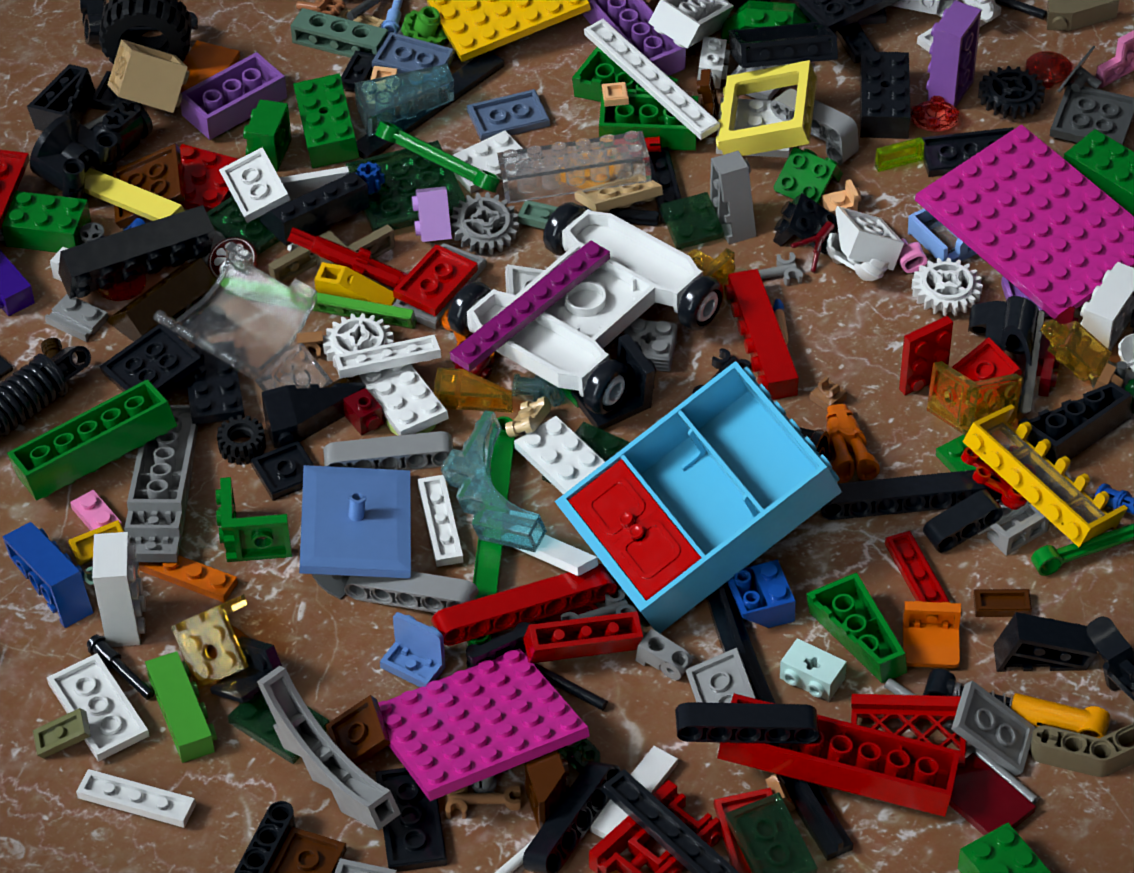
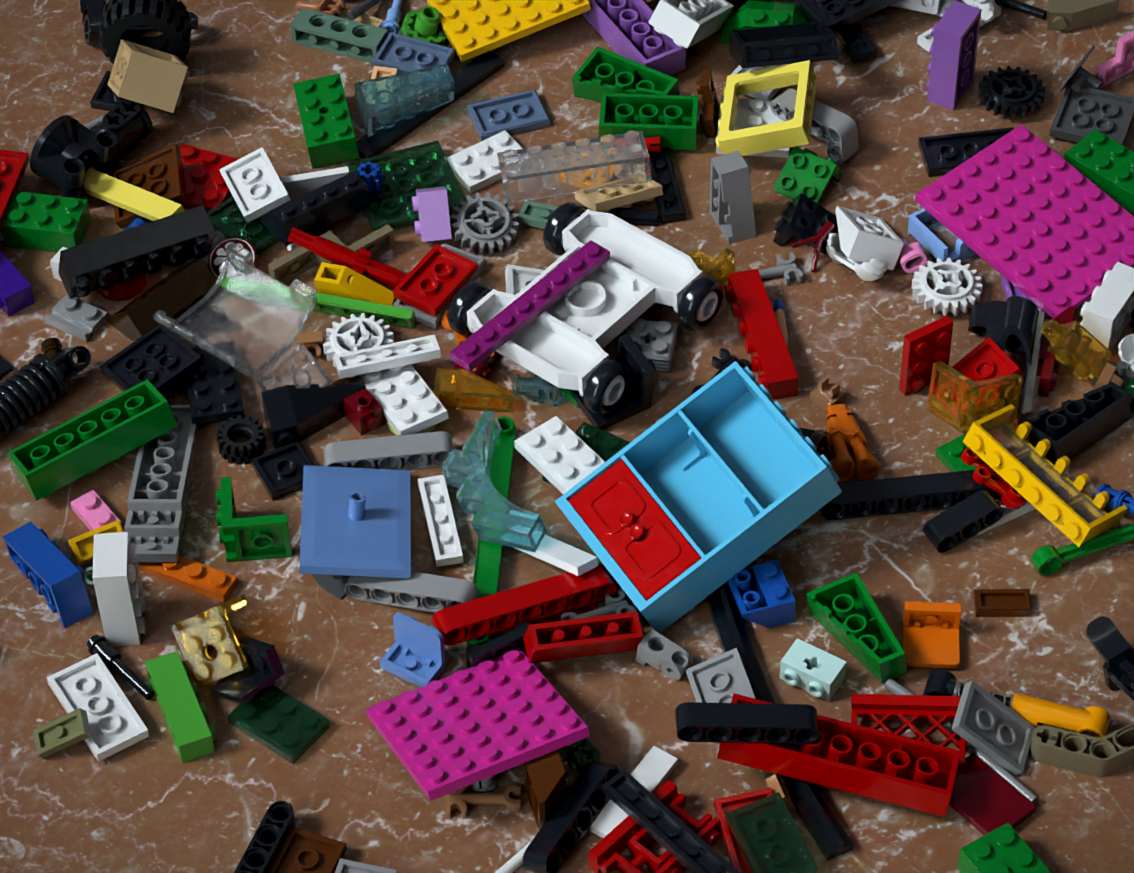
black wedge [27,64,96,131] -> none
white plate [76,769,196,828] -> none
dark grey wheel [80,222,105,244] -> none
orange tile [180,40,240,93] -> none
medium lavender brick [180,52,287,140] -> none
green brick [243,99,292,172] -> none
light grey arch [257,666,401,831] -> none
reddish brown plate [326,695,390,766] -> none
black plate [341,50,376,93] -> none
green piece [375,120,501,192] -> none
black tile [375,768,447,872] -> none
tan plate [505,396,551,438] -> none
black bar [535,663,608,711] -> none
white tile [584,19,720,140] -> none
light nougat tile [602,82,629,107] -> none
clear green plate [660,192,724,250] -> none
white brick [697,37,730,89] -> none
light nougat bracket [821,179,861,216] -> none
black brick [860,51,910,139] -> none
clear neon green tile [875,137,925,172] -> none
red tile [884,531,950,603] -> none
clear red dish [911,96,959,132] -> none
light grey hinge [987,503,1049,556] -> none
black wedge [993,612,1097,672] -> none
clear red dish [1025,51,1073,88] -> none

